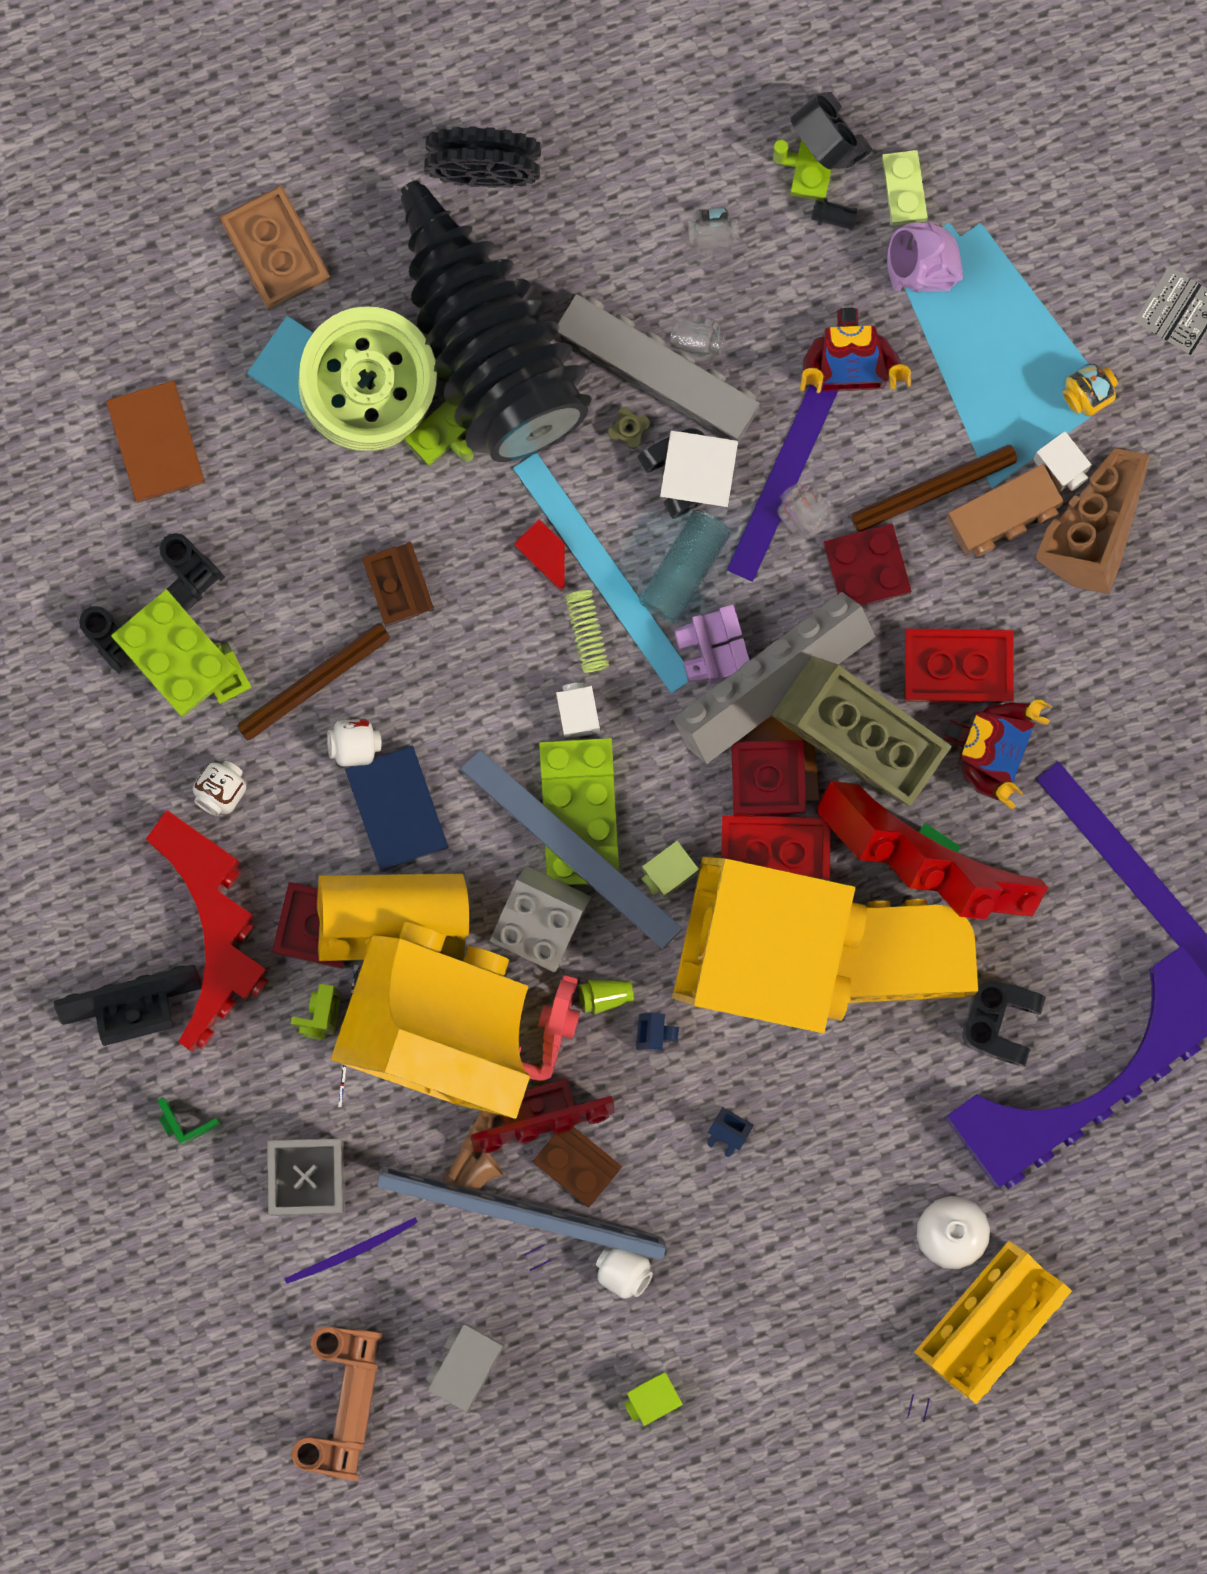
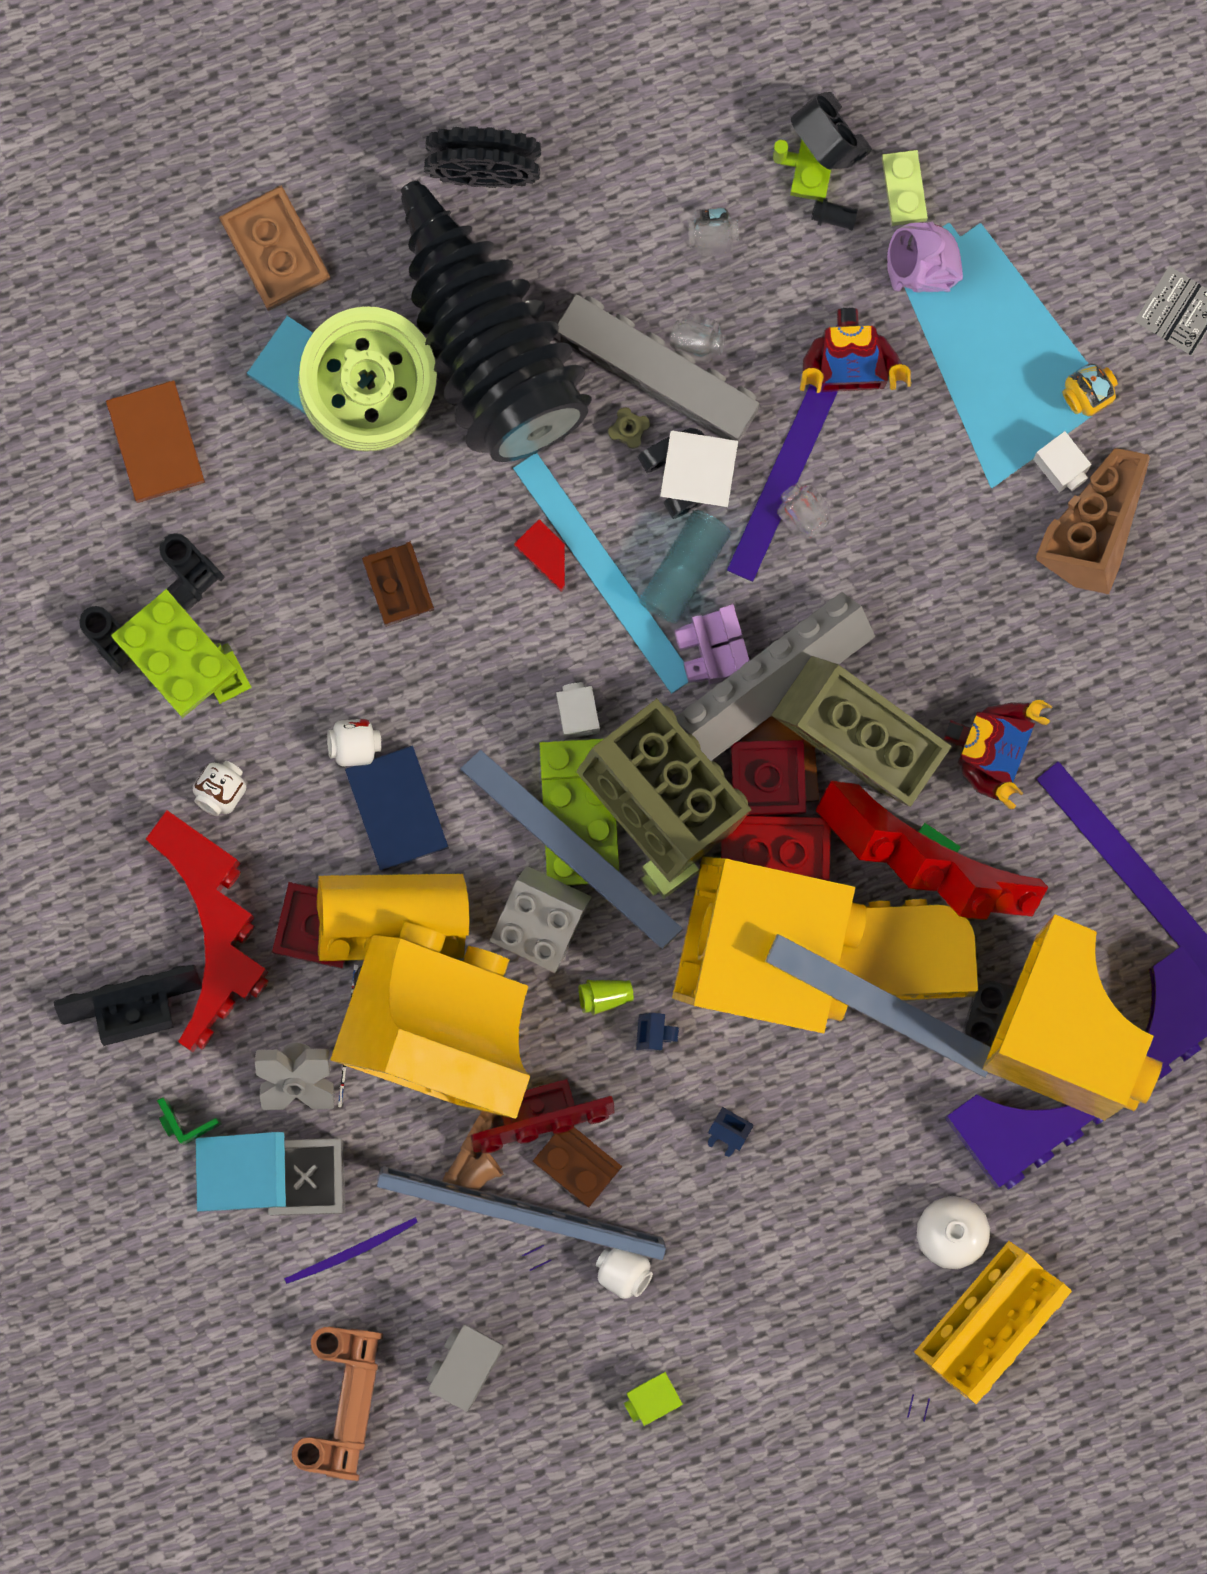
reddish brown axle [237,623,390,741] -> none
lime bracket [290,984,342,1040] -> none
lime plate [404,401,474,467] -> none
coral animal [519,975,580,1081] -> none
yellowish green piece [565,590,609,673] -> none
dark red plate [823,523,912,606] -> none
reddish brown axle [851,445,1018,532] -> none
red plate [904,629,1014,703] -> none
medium nougat brick [945,464,1064,557] -> none
none -> medium azure tile [196,1132,286,1212]
none -> light grey plant [255,1043,335,1110]
none -> olive brick [576,698,752,882]
none -> sand blue piece [765,934,990,1078]
none -> yellow brick [982,914,1163,1121]

